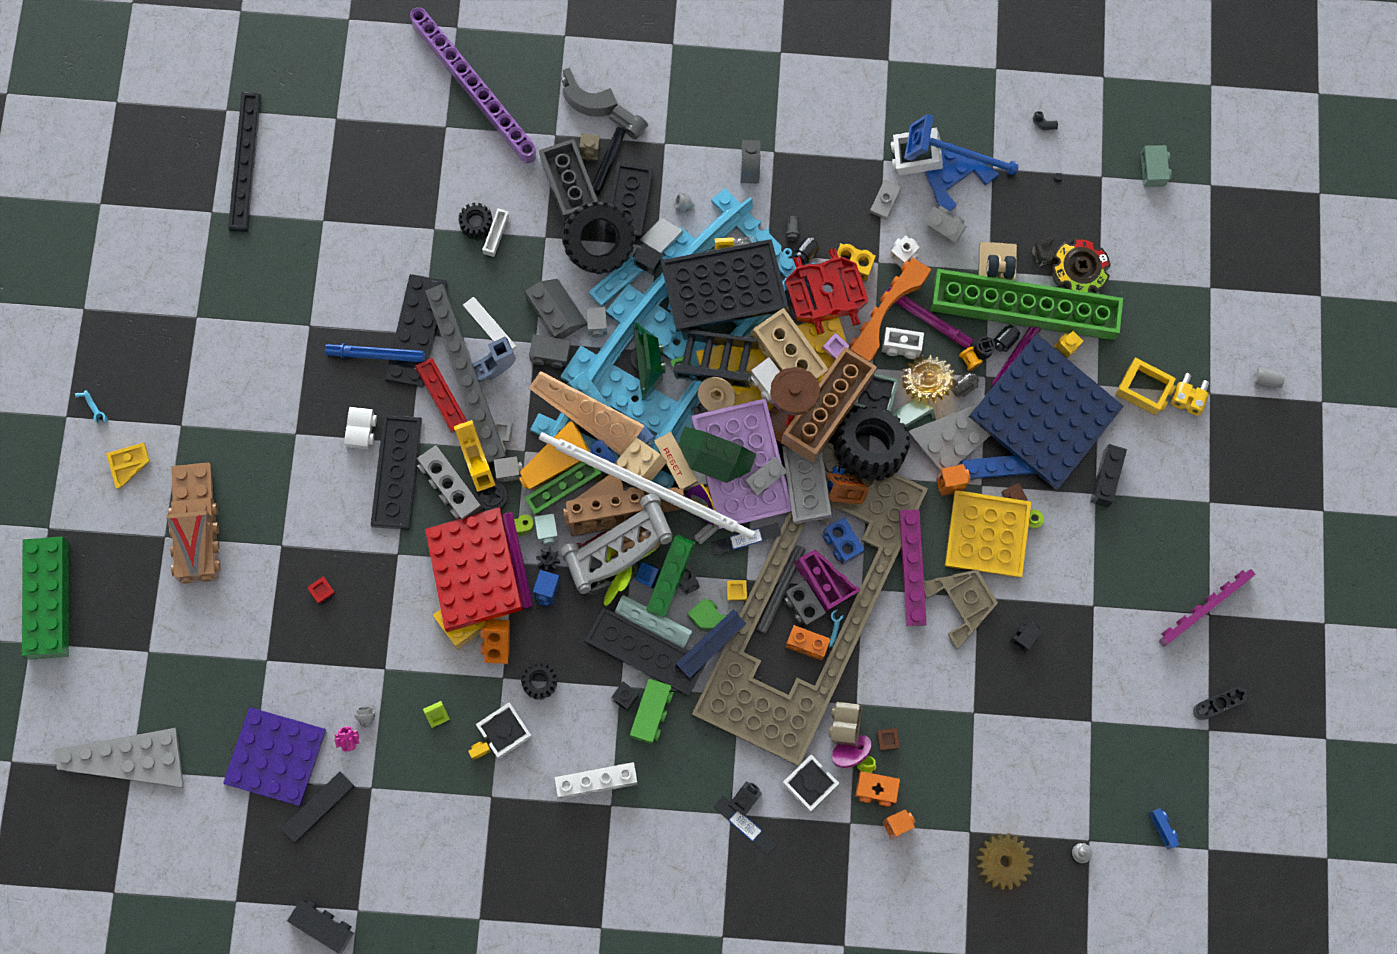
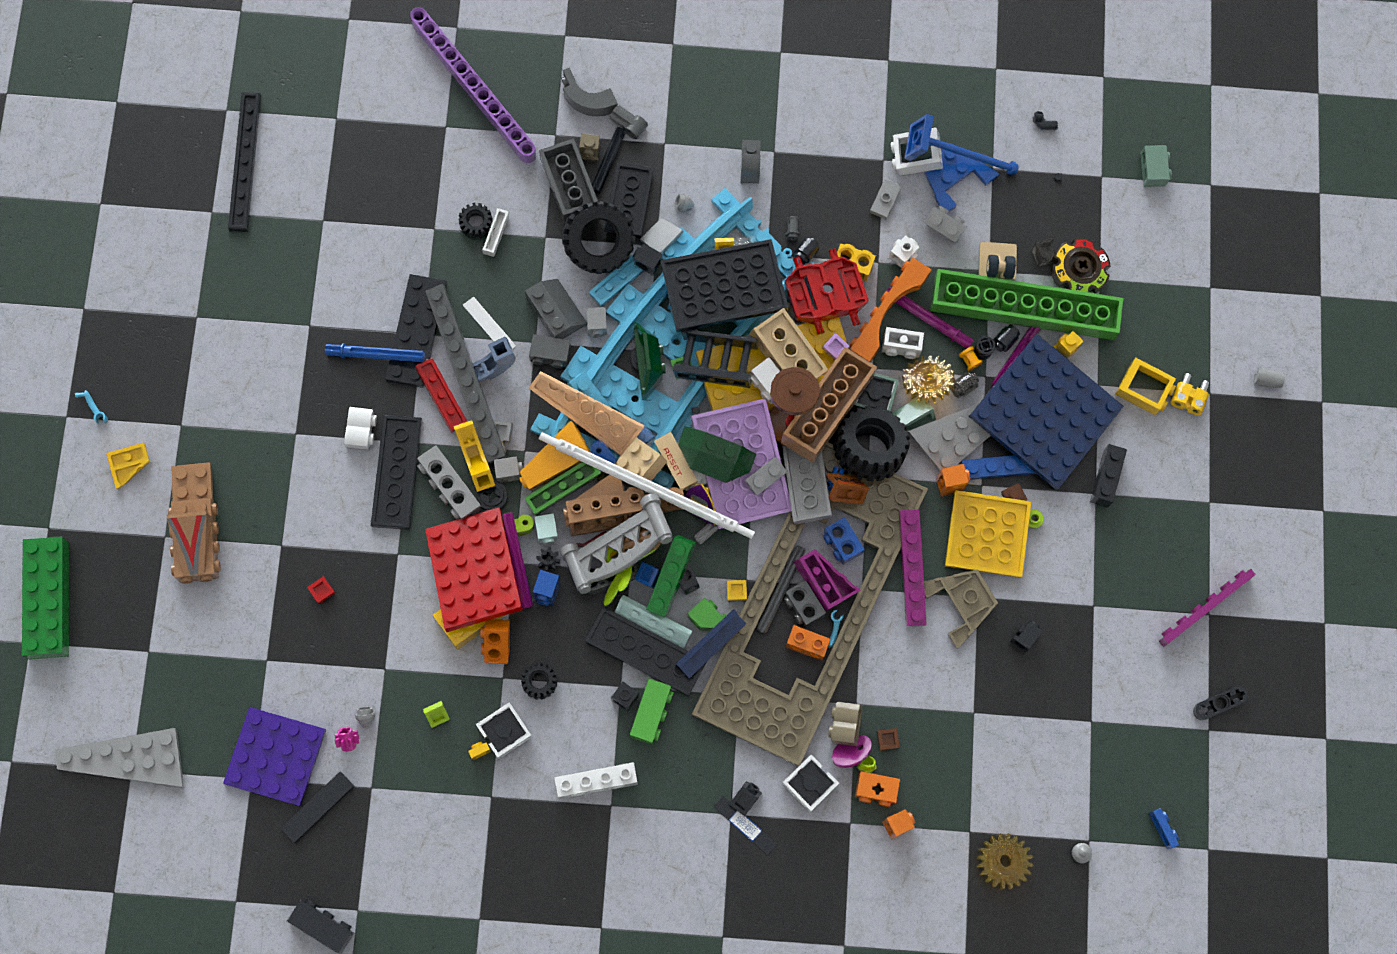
tan dish [698,377,735,411] -> none
black sticker [711,522,781,555] -> none

